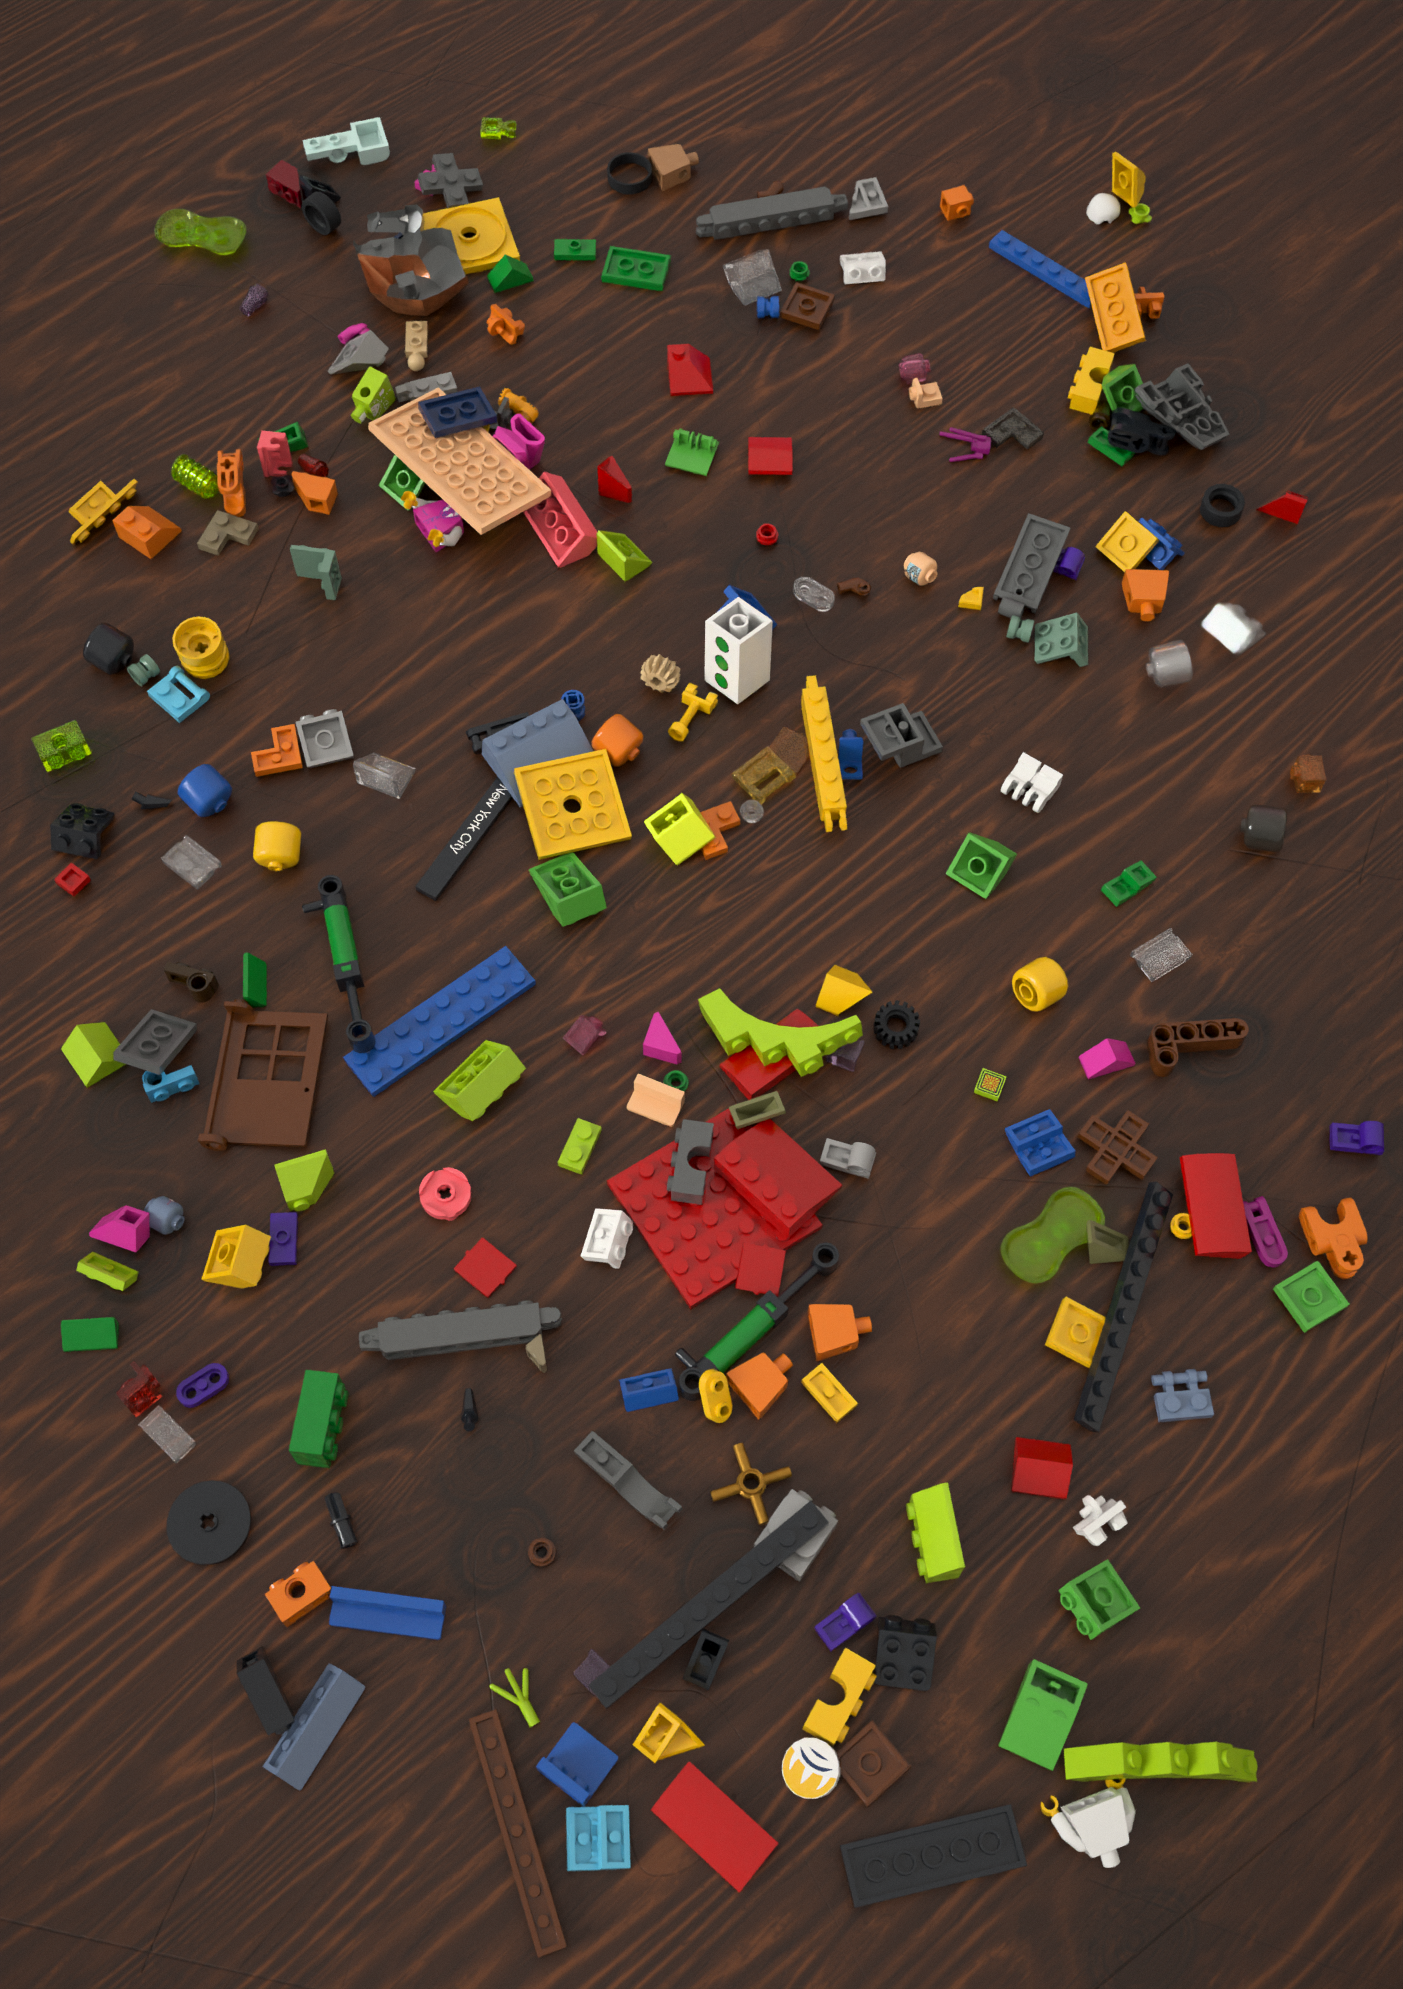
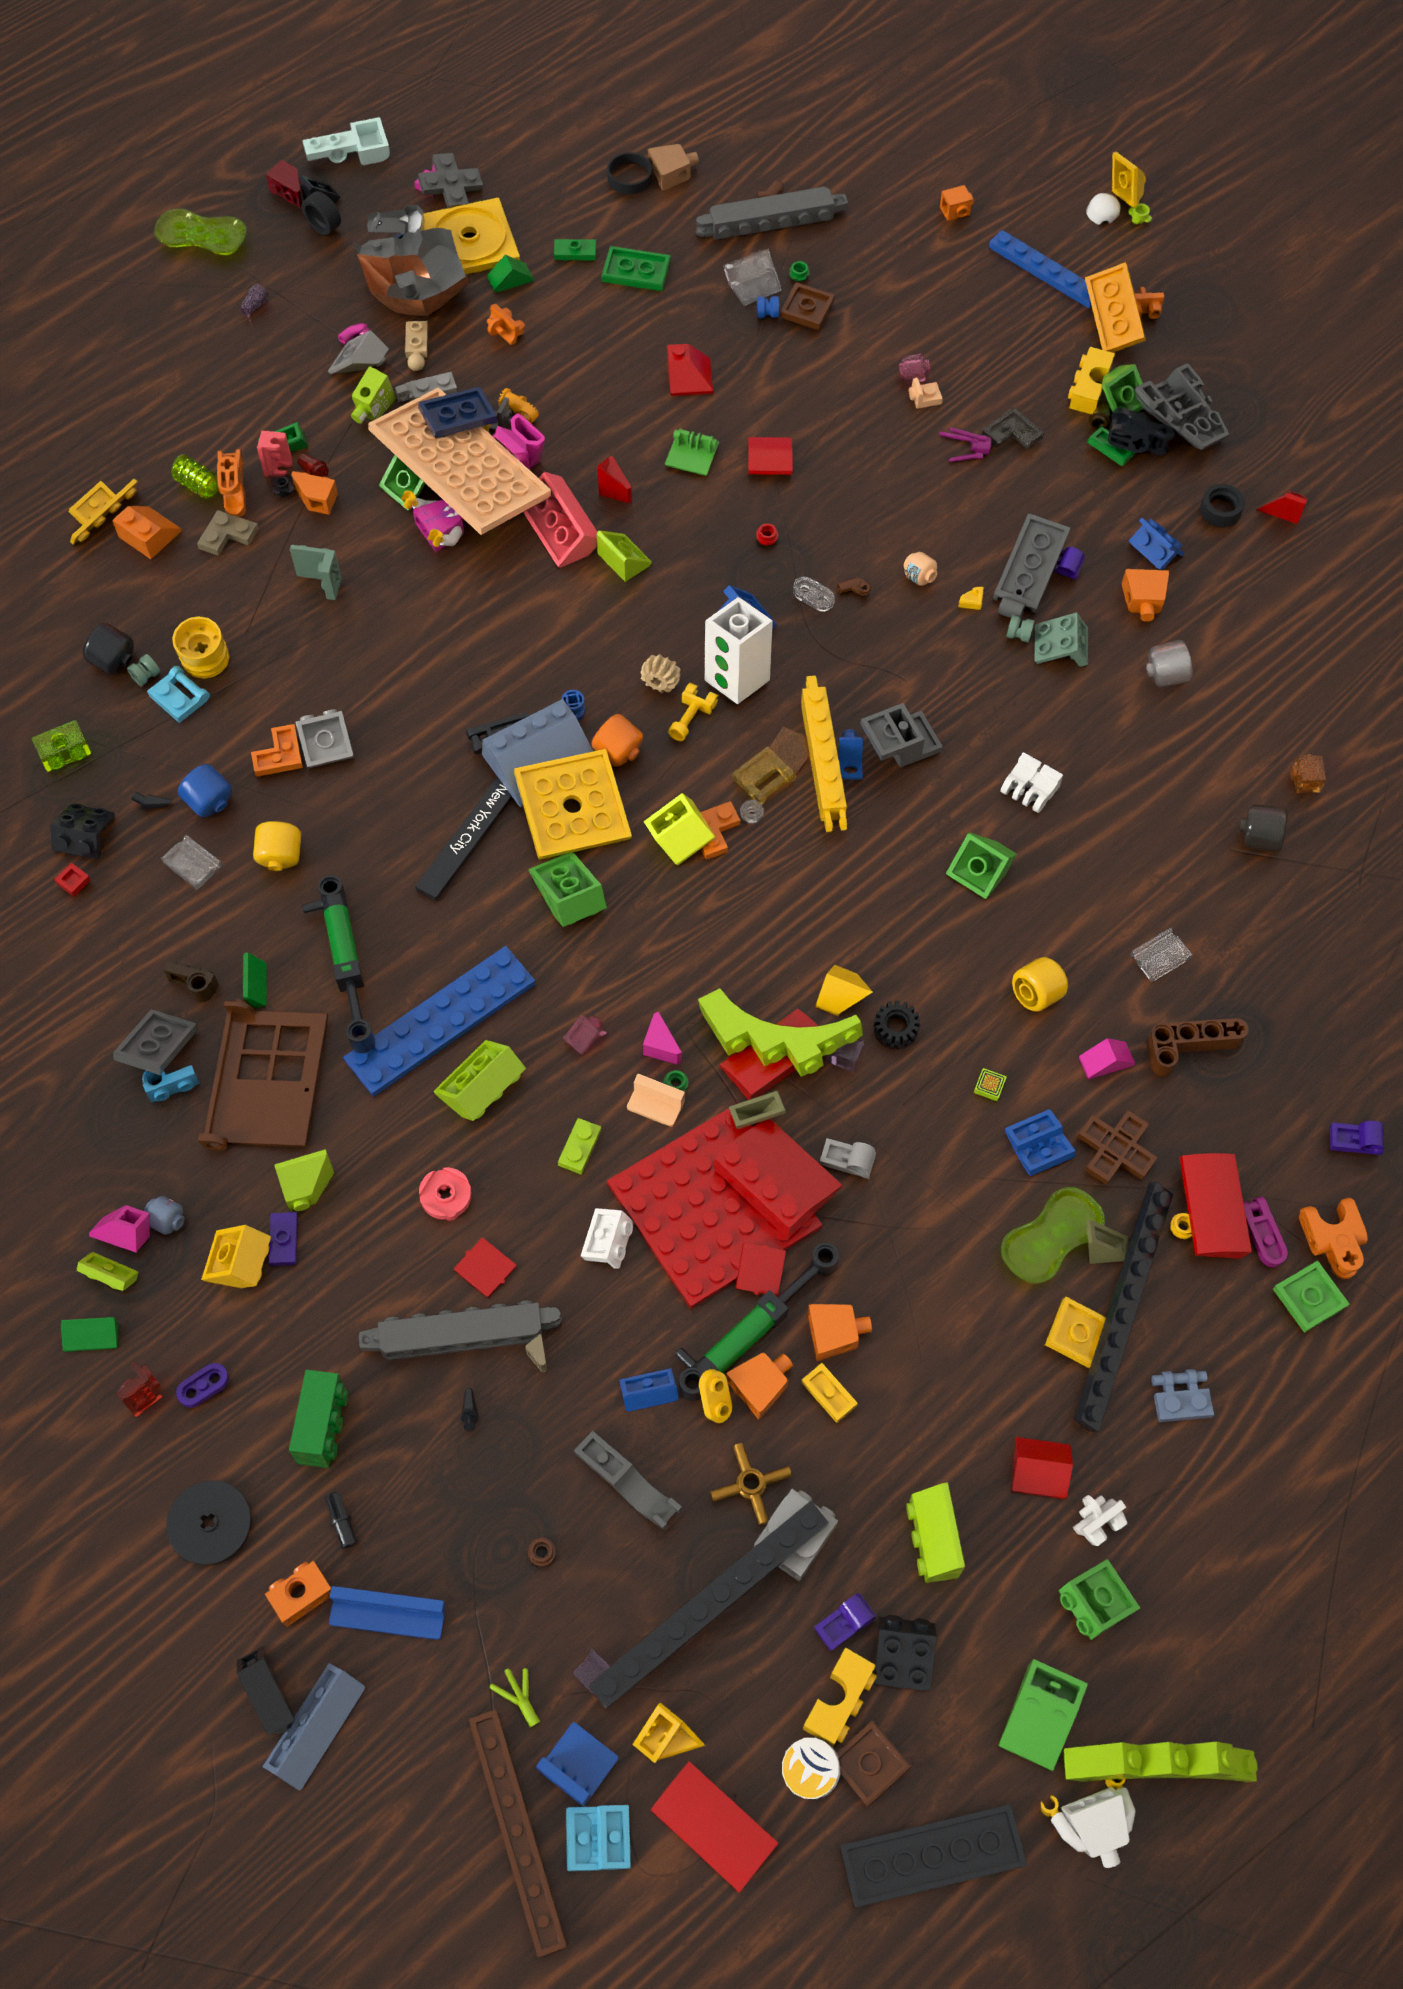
lime slope [61,1022,125,1088] -> none
clear plate [138,1405,197,1463] -> none
clear slope [353,753,416,799] -> none
clear neon green plate [480,117,516,139] -> none
dark grey arch [667,1119,714,1205] -> none
black slope [682,1629,729,1691] -> none
white bracket [840,252,886,284] -> none
light grey wing [849,177,888,220] -> none
yellow plate [1095,511,1160,572] -> none
green slope [1101,860,1157,907] -> none
clear slope [1201,602,1266,654] -> none

